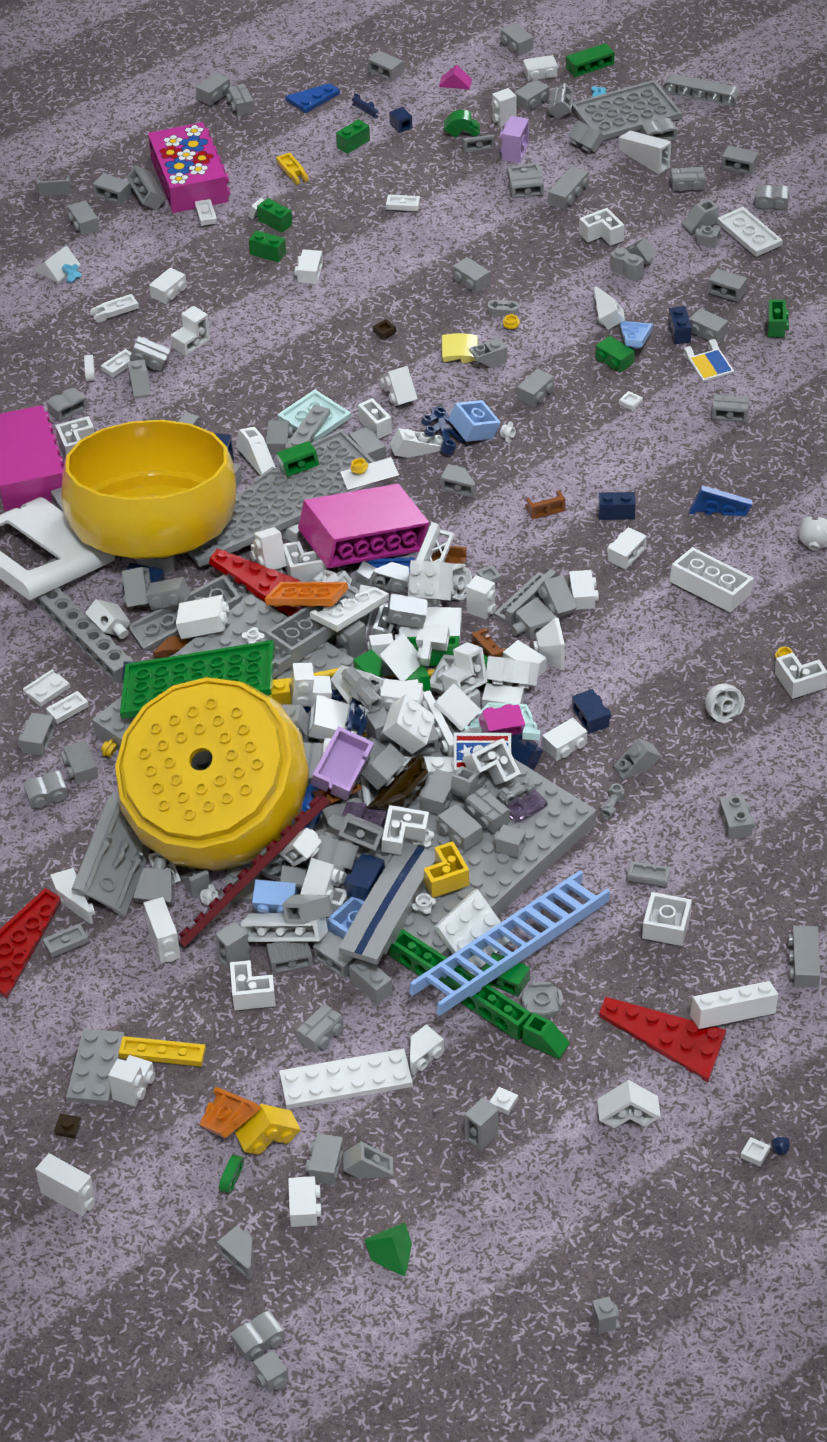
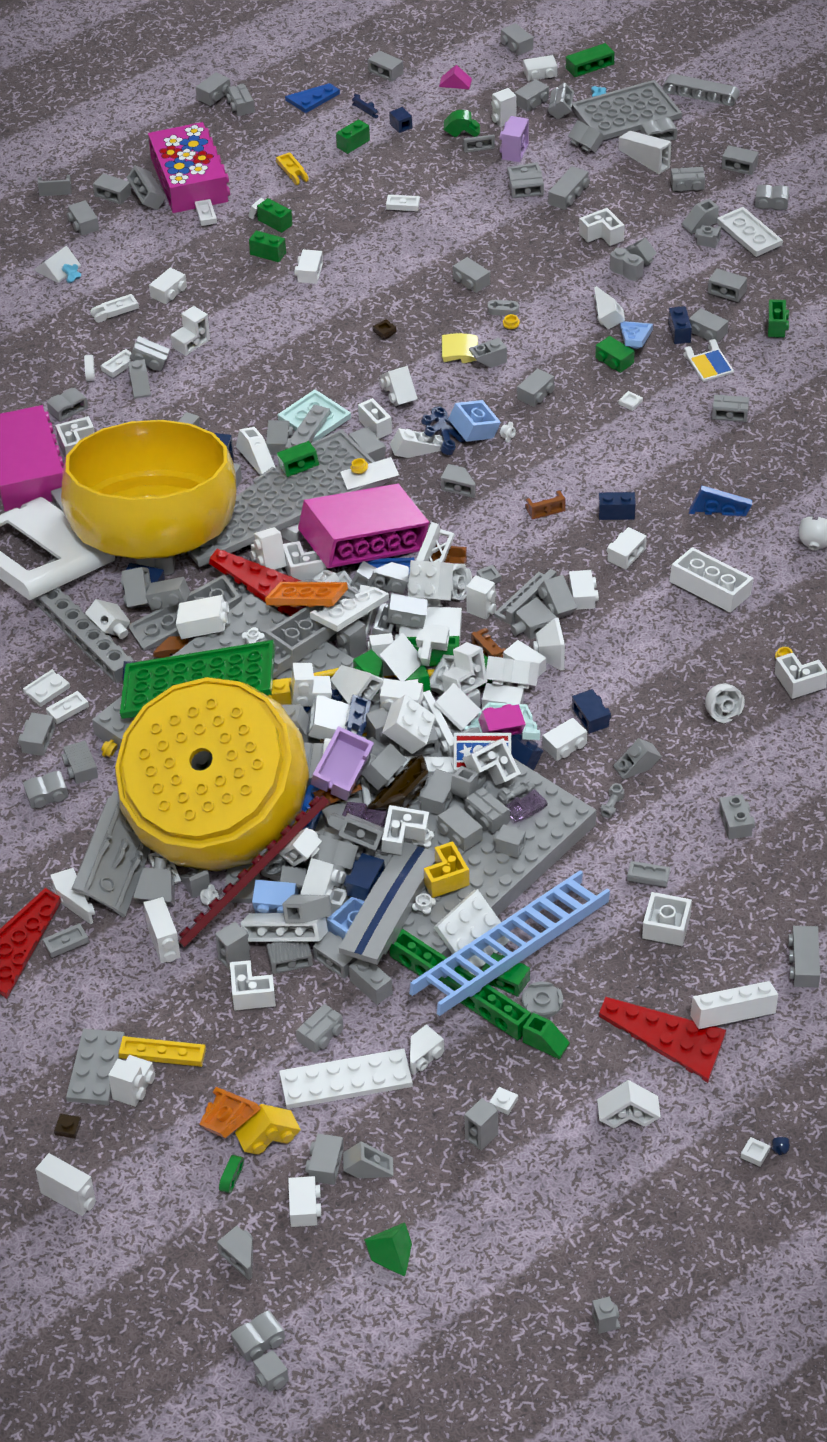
light grey piece [341,666,383,713] -> none

